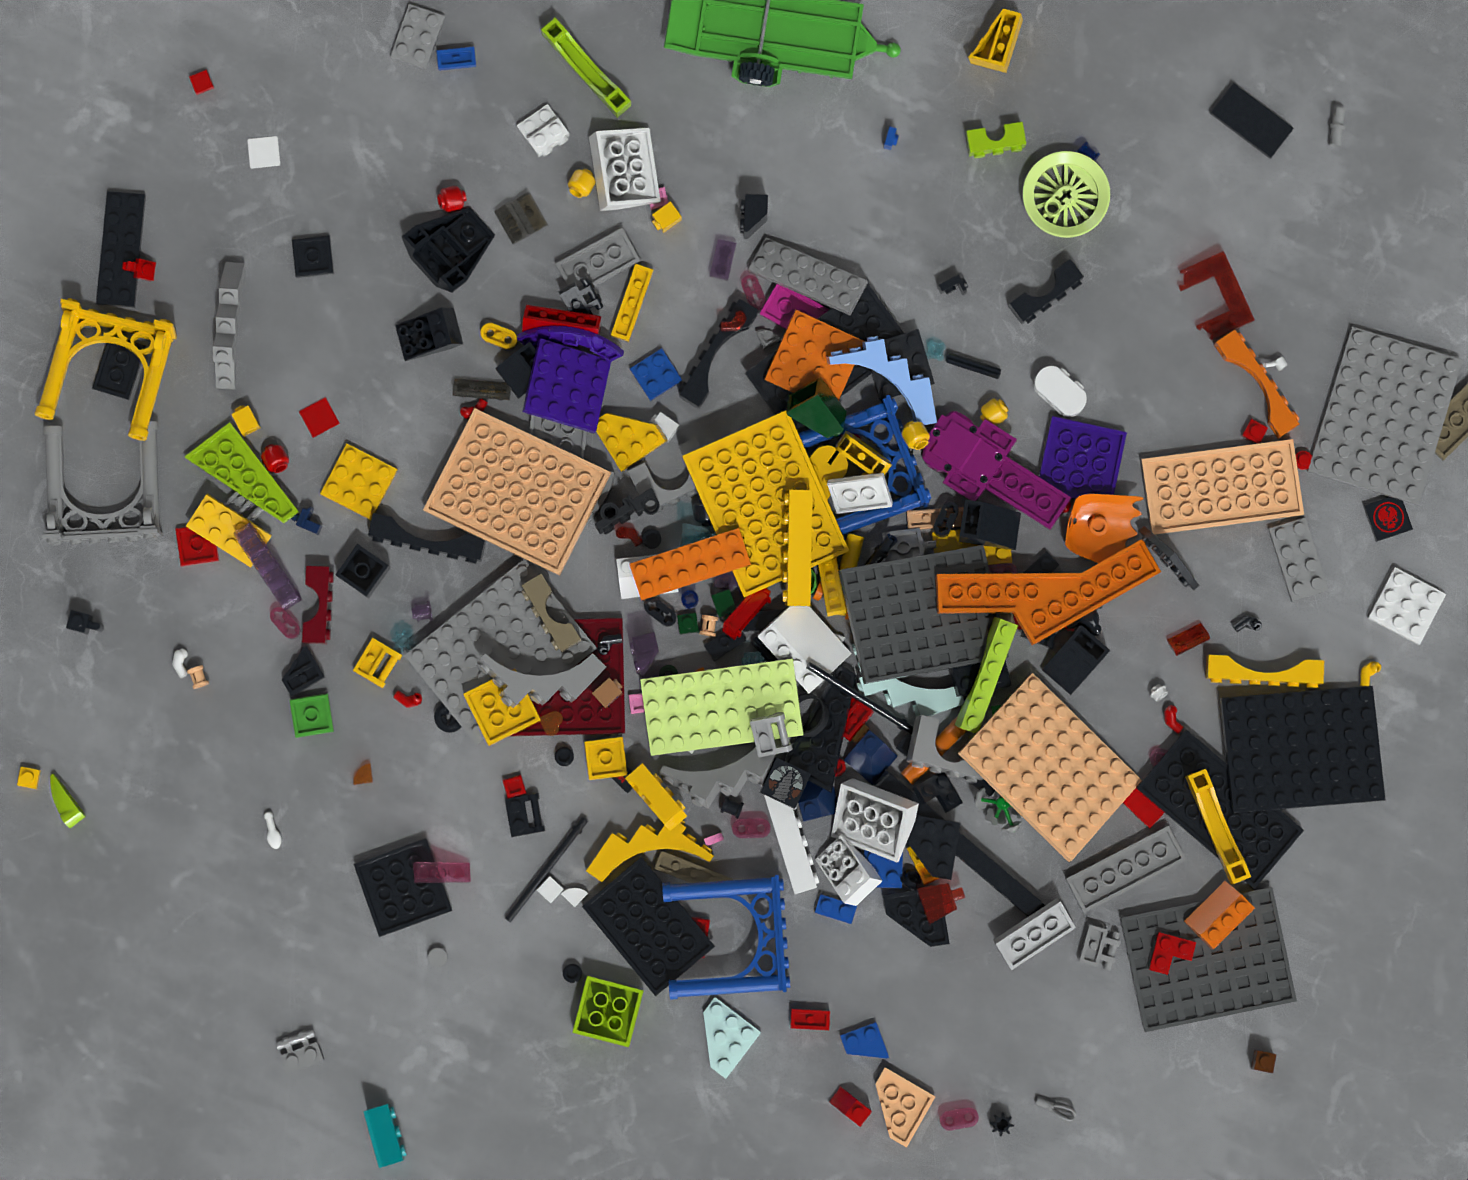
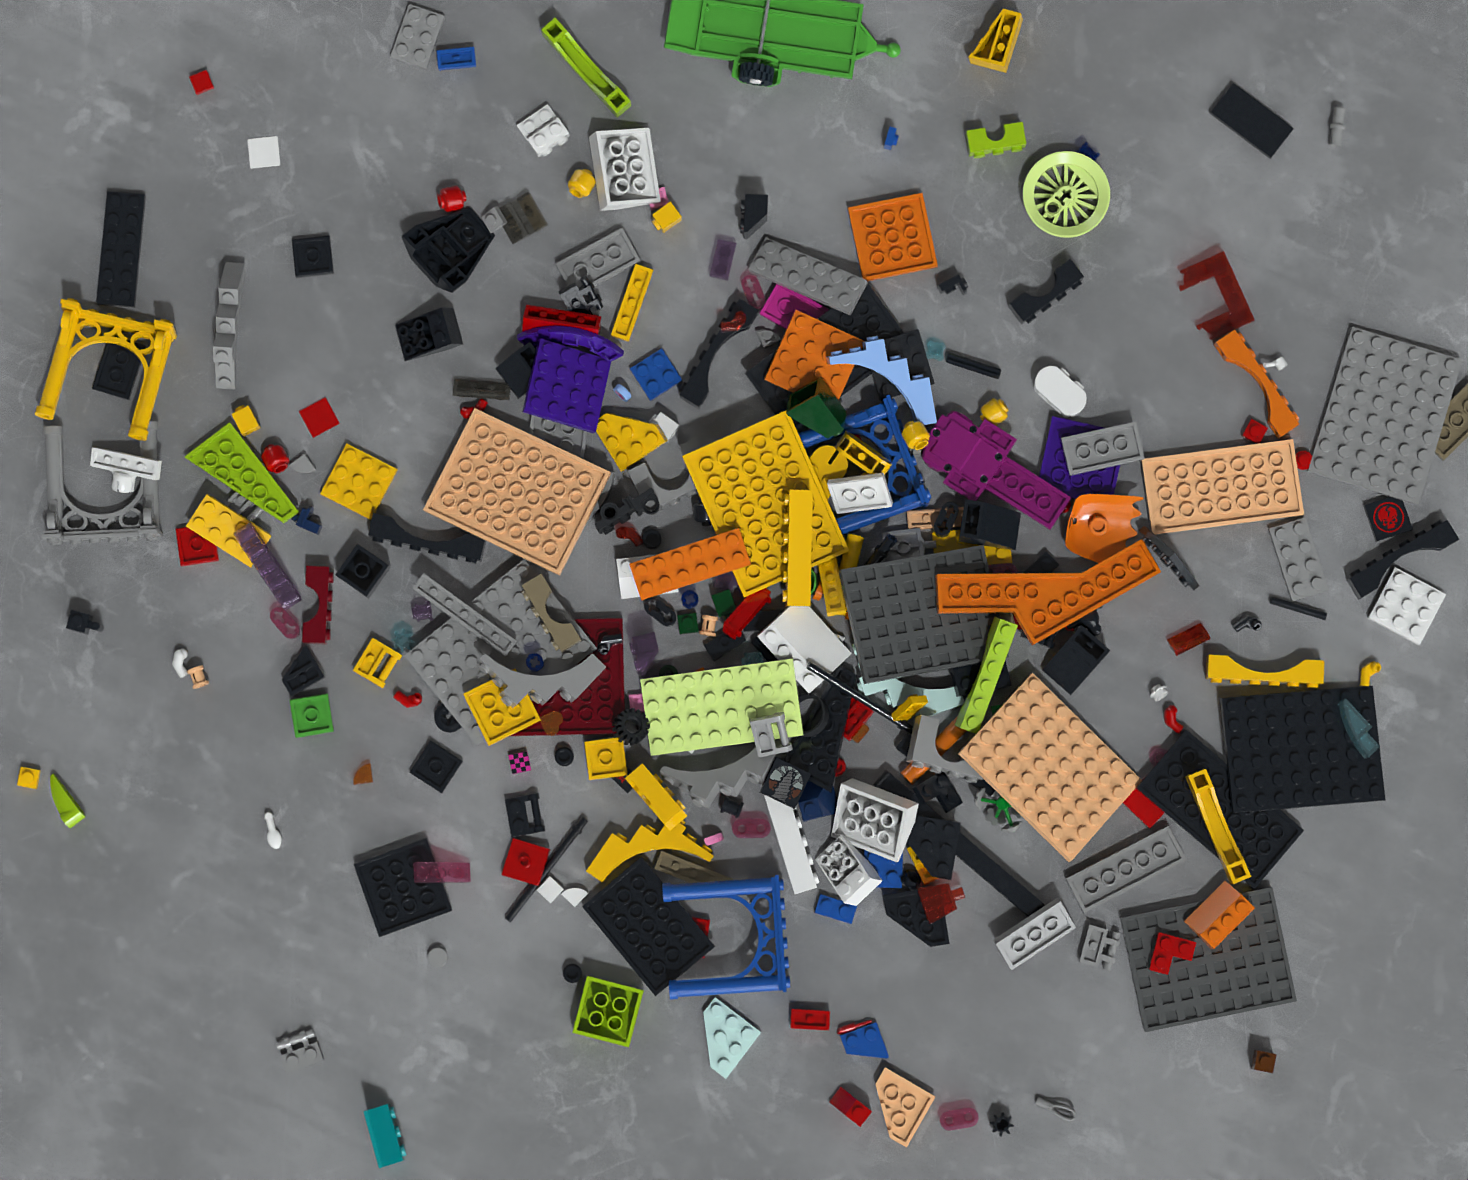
red plate [122,259,156,282] -> none
yellow plate [480,323,518,350] -> none
red tile [502,775,527,799] -> none
medium nougat brick [592,678,623,709] -> none
clear light blue slope [680,523,716,547] -> none
dark blue slope [844,730,898,786] -> none
none -> white plate [90,447,162,493]
none -> light grey tile [289,454,316,473]
none -> black tile [410,740,463,793]
none -> light grey plate [412,573,517,657]
none -> light grey plate [481,206,507,233]
none -> red plate [501,838,550,887]
none -> tile [508,751,531,774]
none -> clear blue bush [526,653,544,672]
none -> black tyre [612,708,650,746]
none -> light blue tile [613,384,631,402]
none -> red piece [837,1020,872,1034]
none -> orange plate [848,193,938,282]
none -> yellow plate [891,694,928,721]
none -> light grey plate [1061,422,1145,476]
none -> black bar [1270,597,1327,620]
none -> clear light blue slope [1339,699,1380,758]
none -> black arch [1346,519,1459,600]

